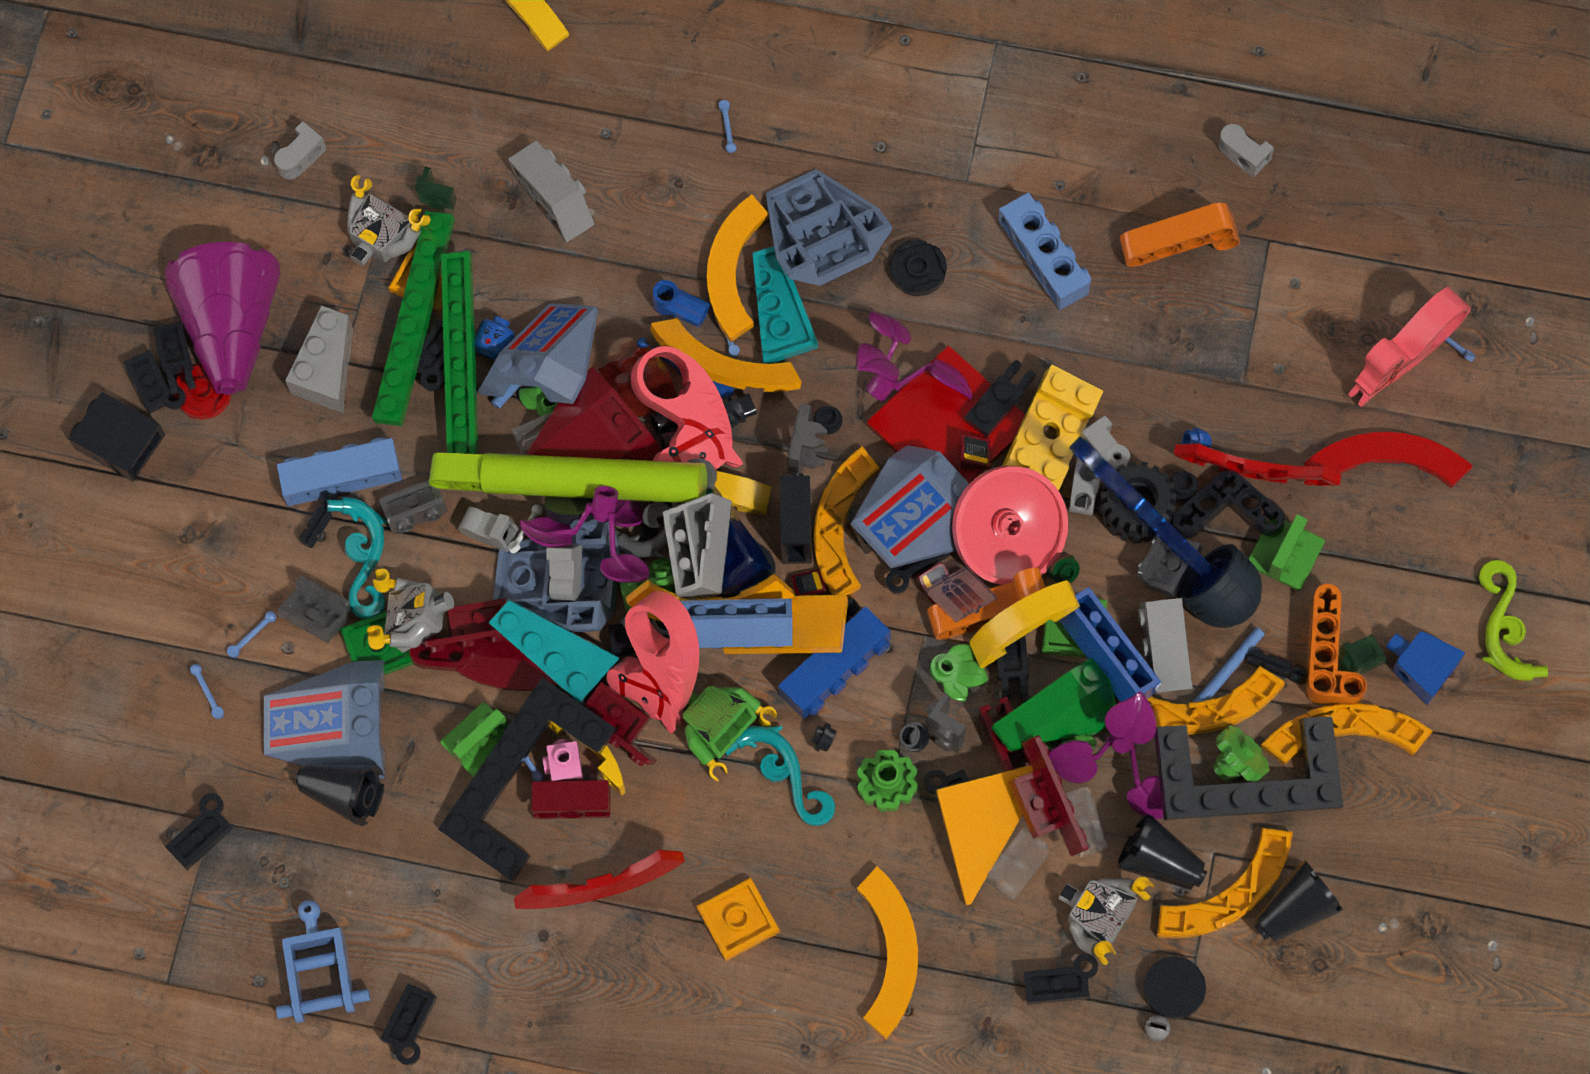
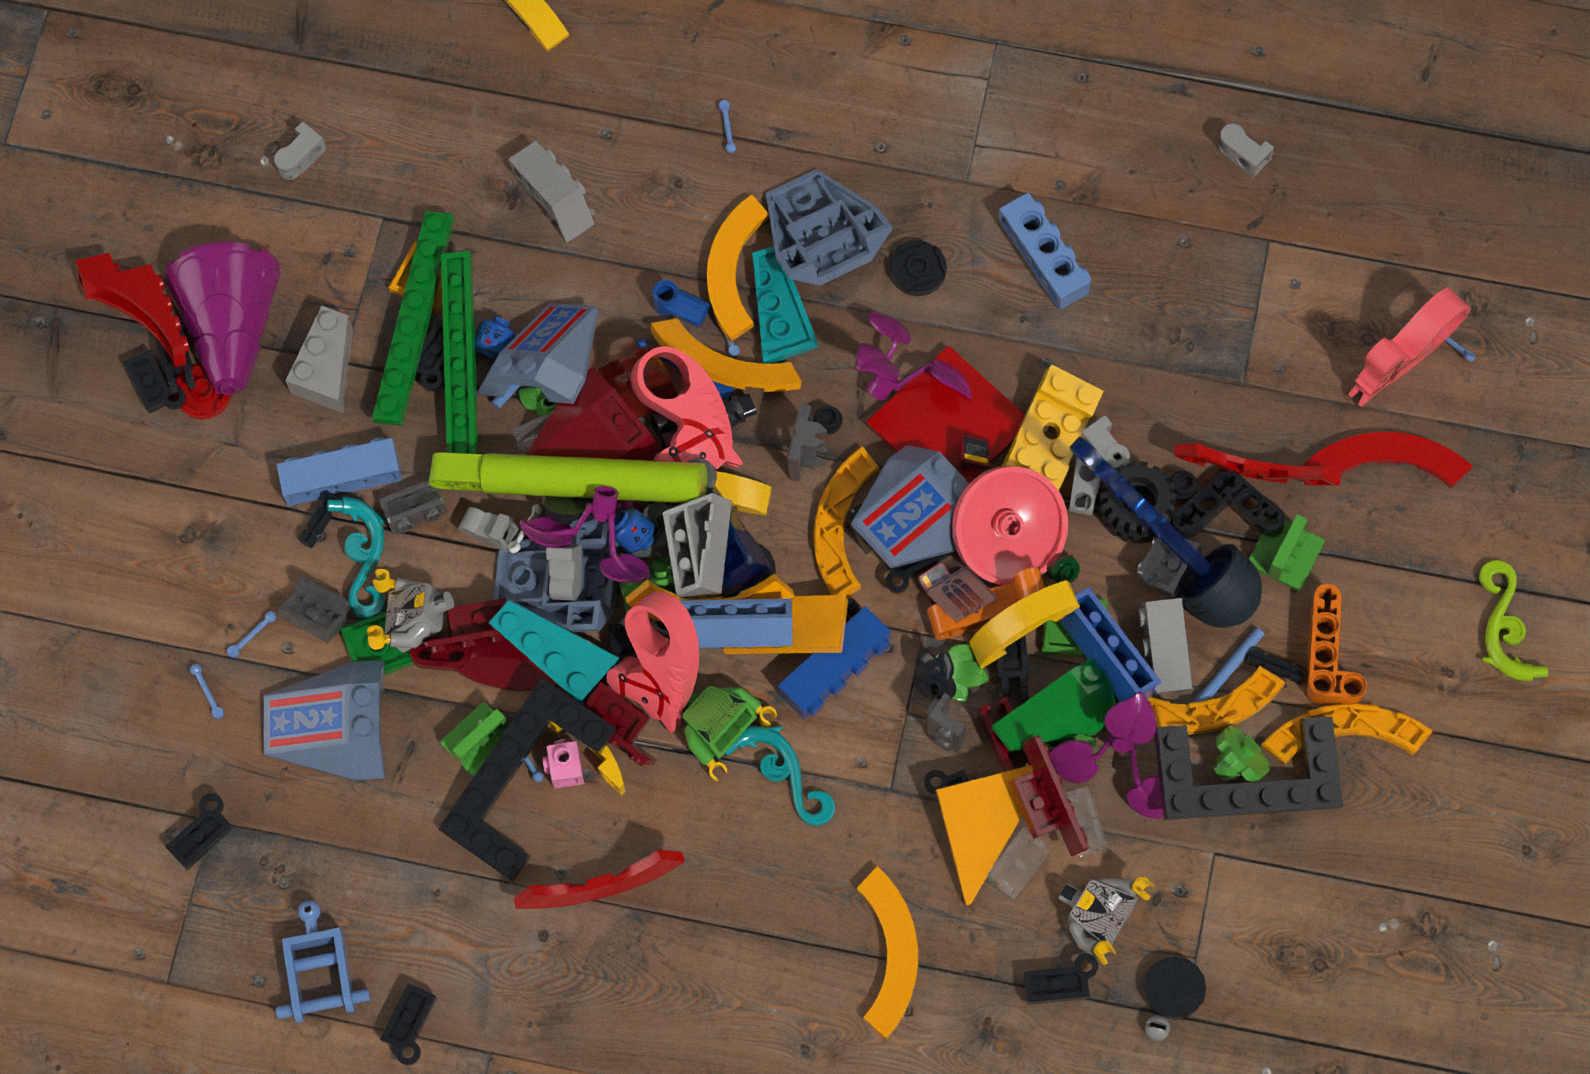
black brick [69,392,166,482] -> none
black cone [296,763,384,826] -> none
light grey torso [347,175,430,267] -> none
clear green bracket [415,166,457,210] -> none
dark red piece [532,780,611,819] -> none
light orange tile [696,877,780,961] -> none
black brick [780,472,812,564] -> none
slope [791,569,827,596] -> none
black plate [811,722,836,752] -> none
bright green plant [857,750,918,812] -> none
black plate [900,722,929,752] -> none
black hinge [964,360,1036,438] -> none
black cone [1118,813,1207,890] -> none
orange beam [1119,203,1240,267] -> none
light orange tile [1157,828,1293,939] -> none
blue plate [1182,427,1212,448] -> none
black cone [1254,860,1344,942] -> none
clear green bracket [1338,634,1387,675] -> none
blue torso [1386,631,1465,705] -> none
none -> red arch [75,253,189,367]
none -> blue head [614,509,655,553]
none -> black plate [913,648,956,700]

